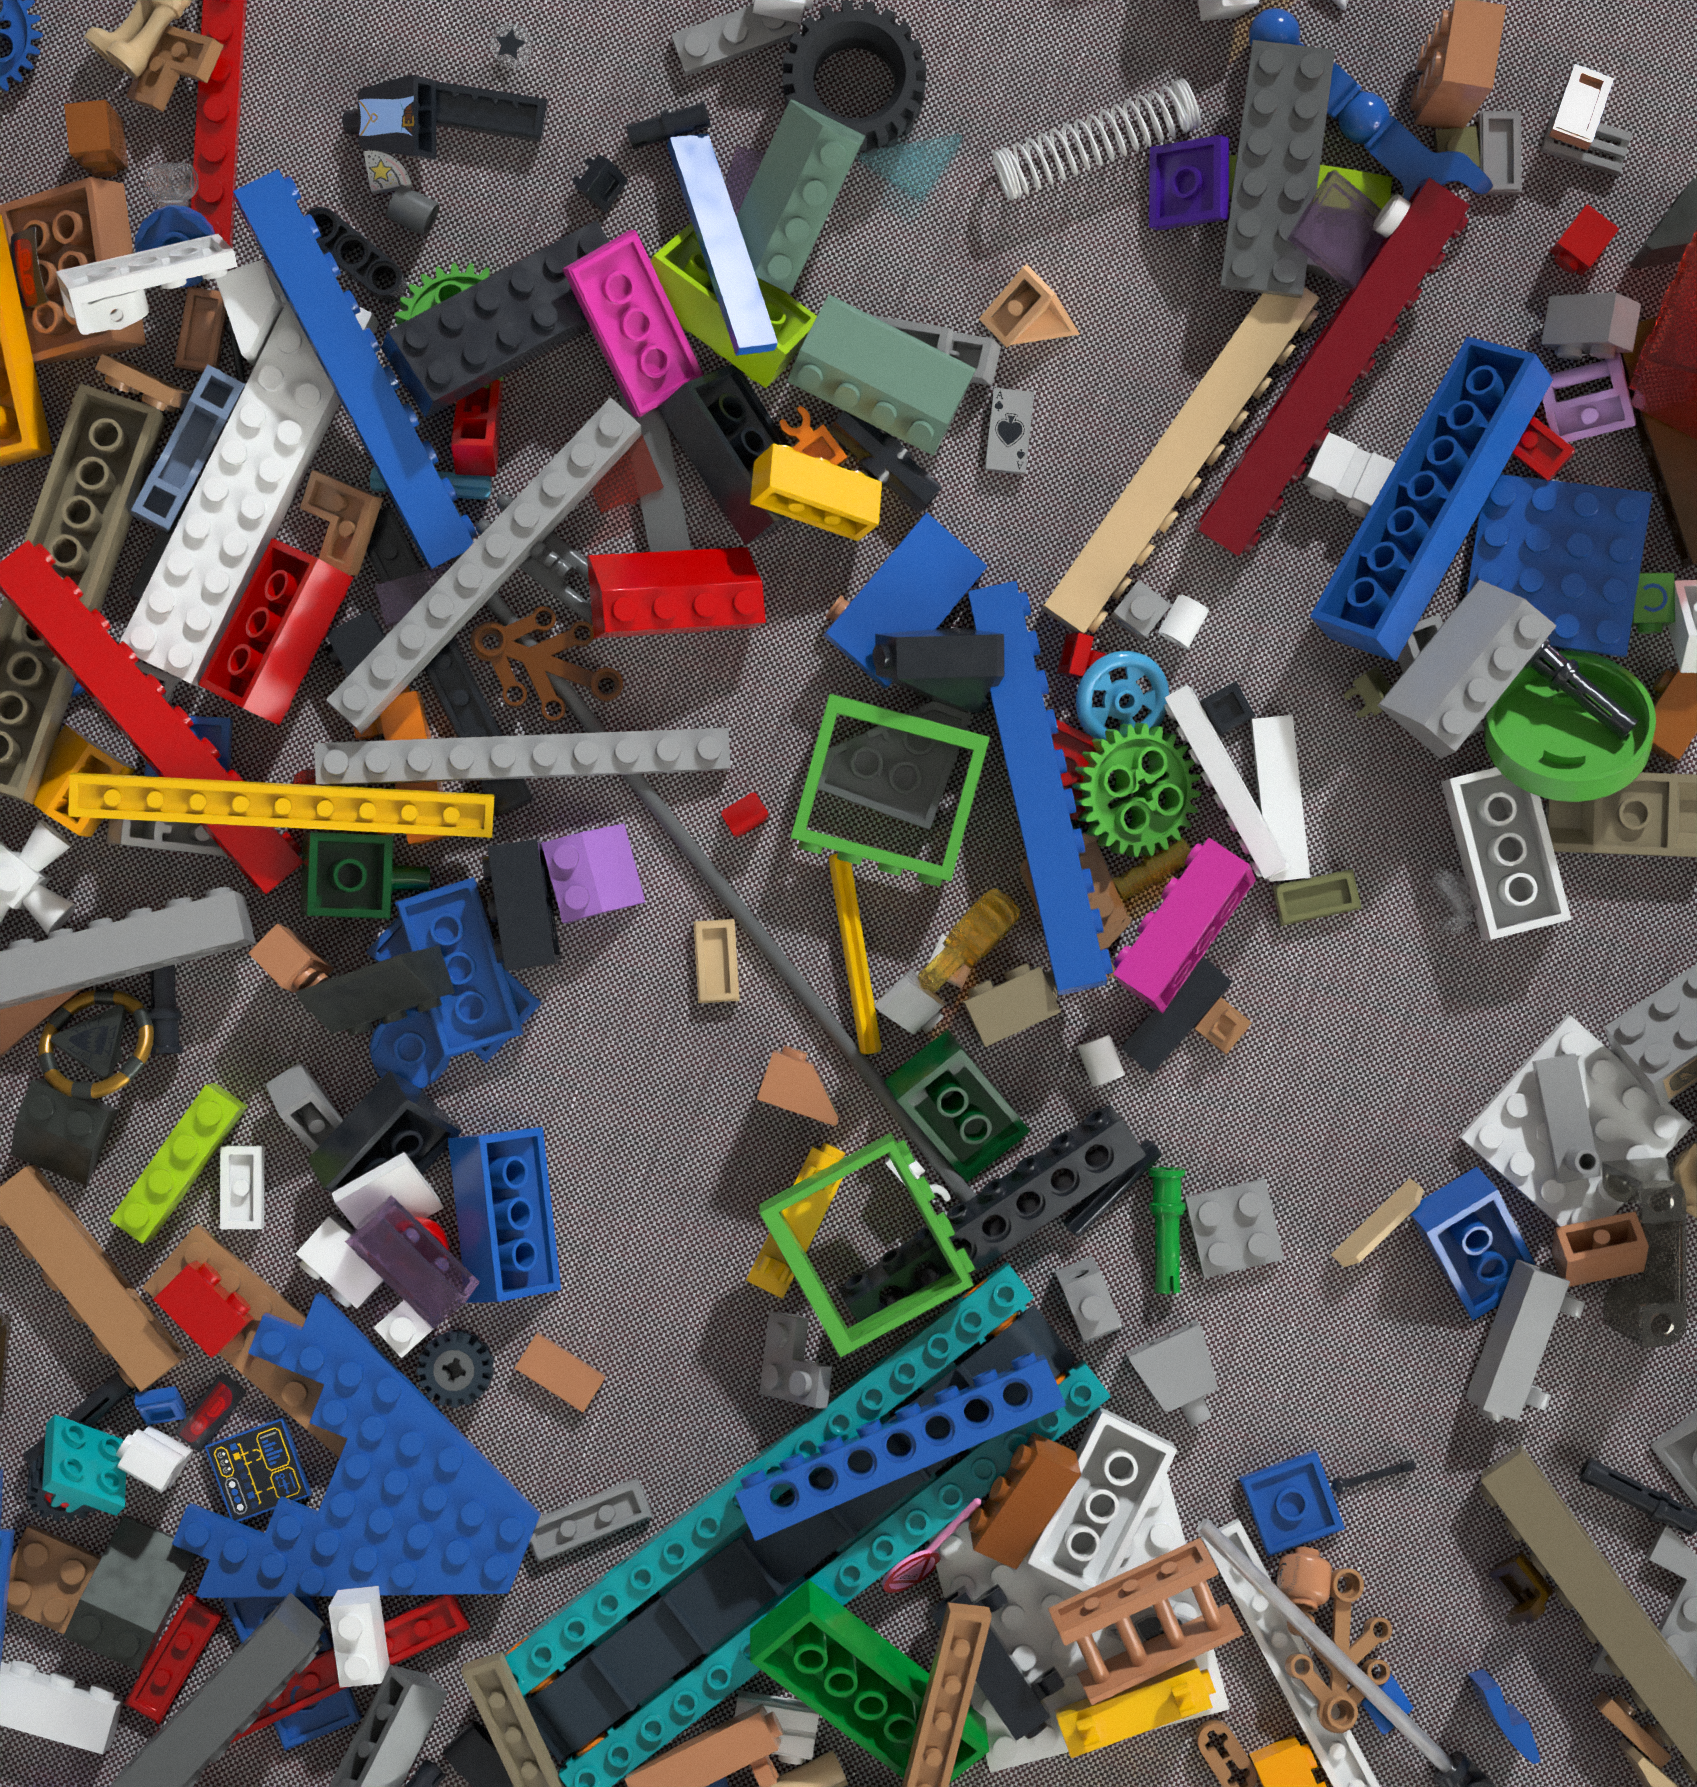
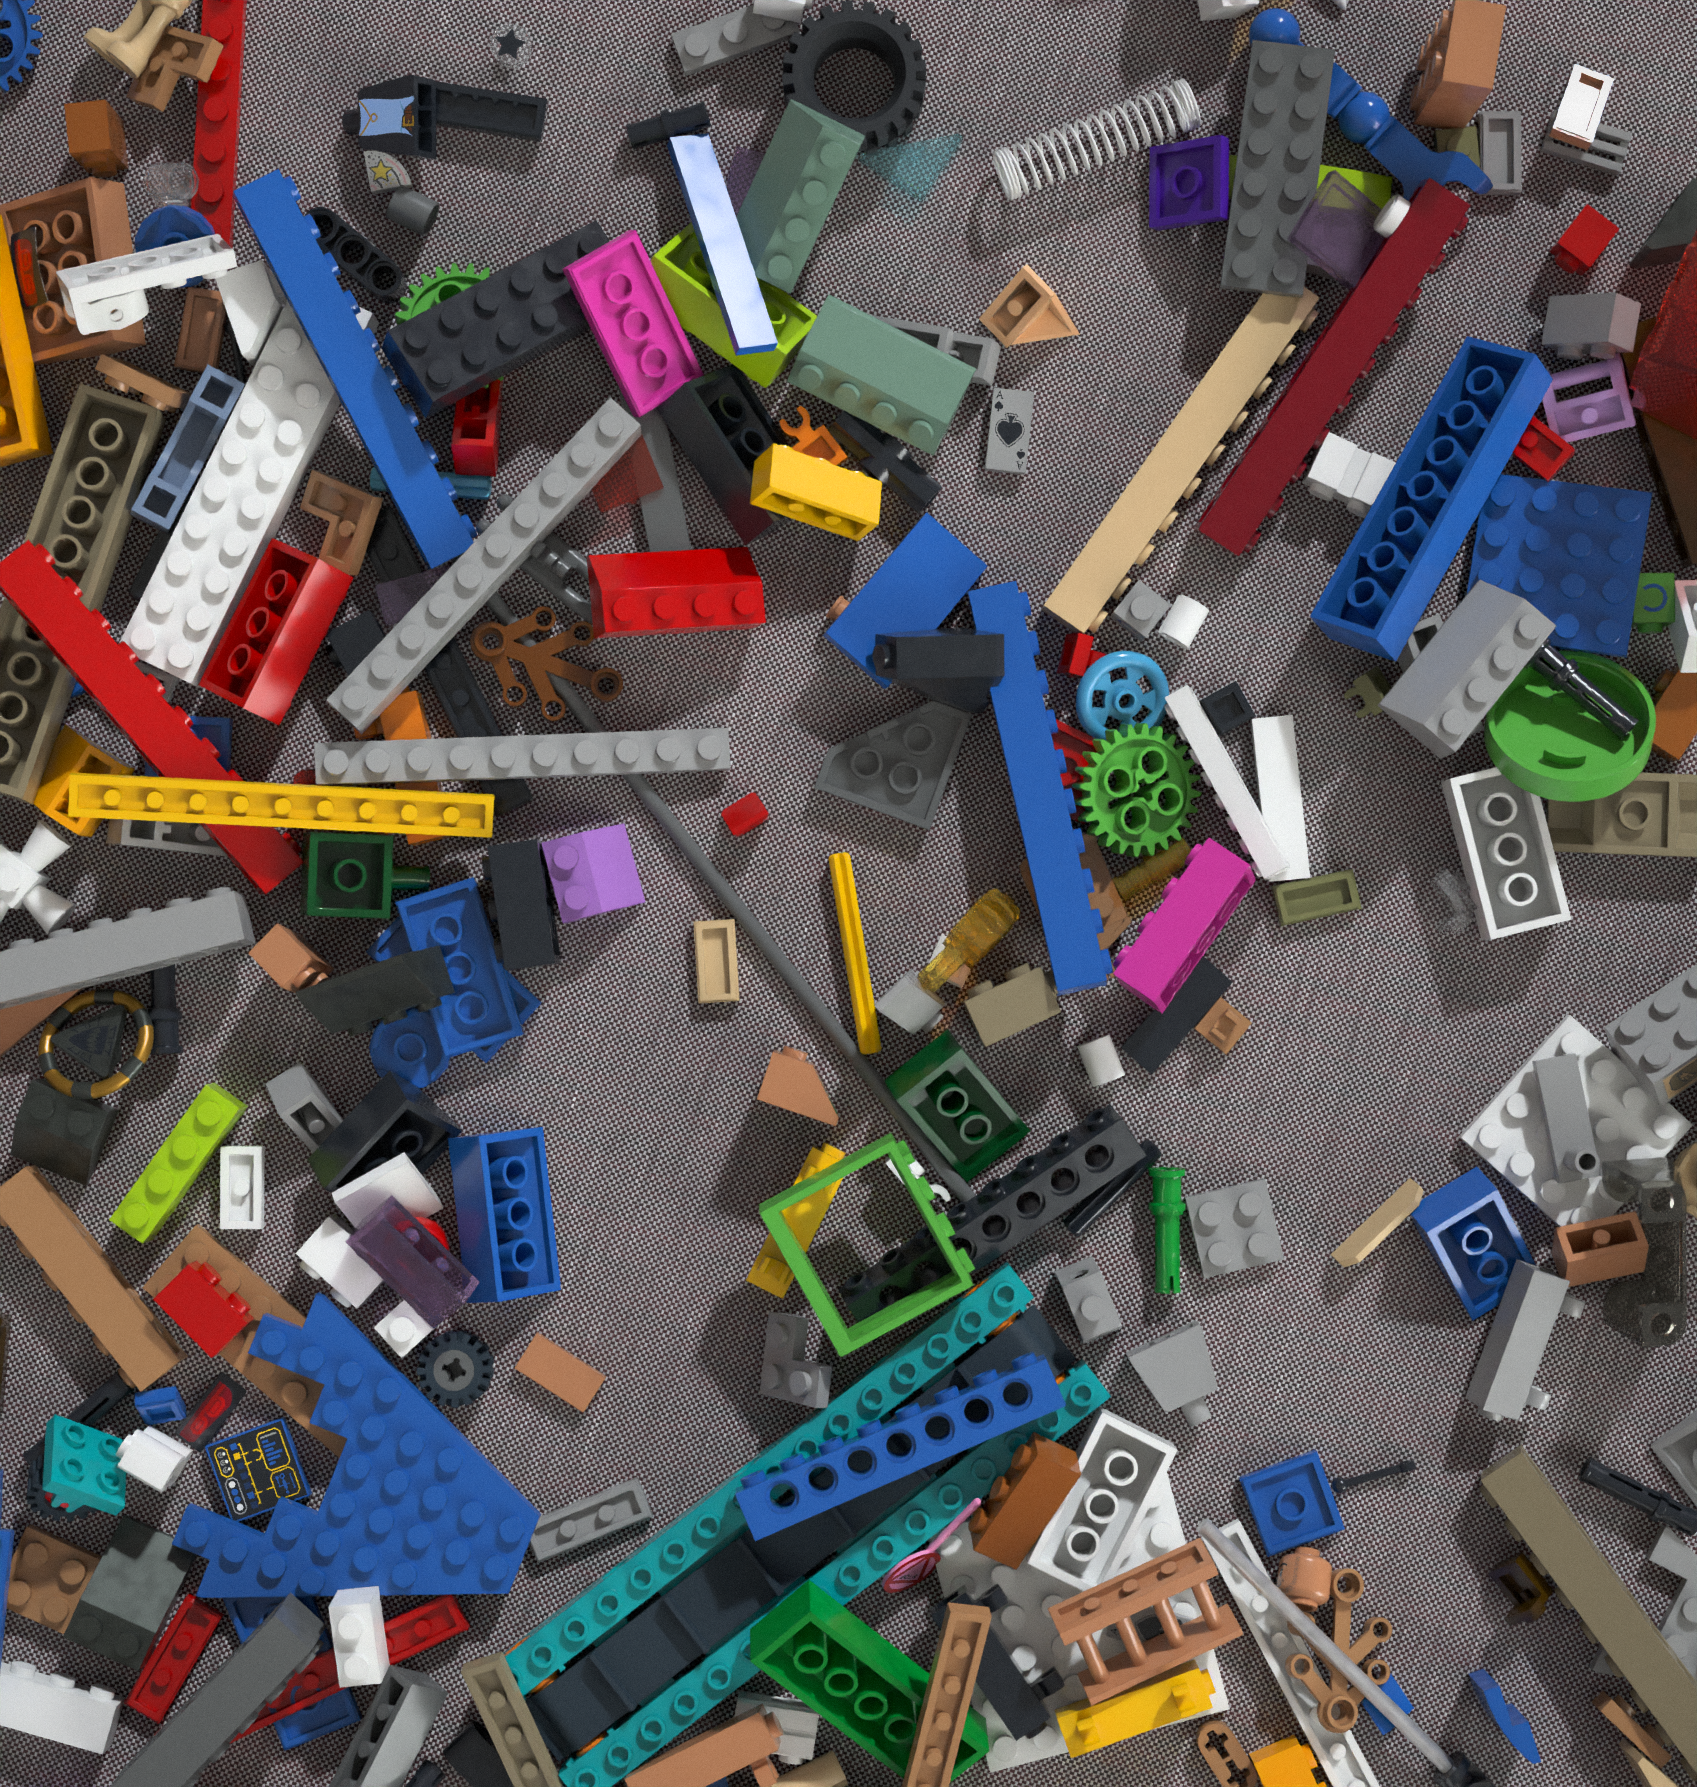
black tile [572,154,629,213] -> none
bright green window [791,694,990,887] -> none

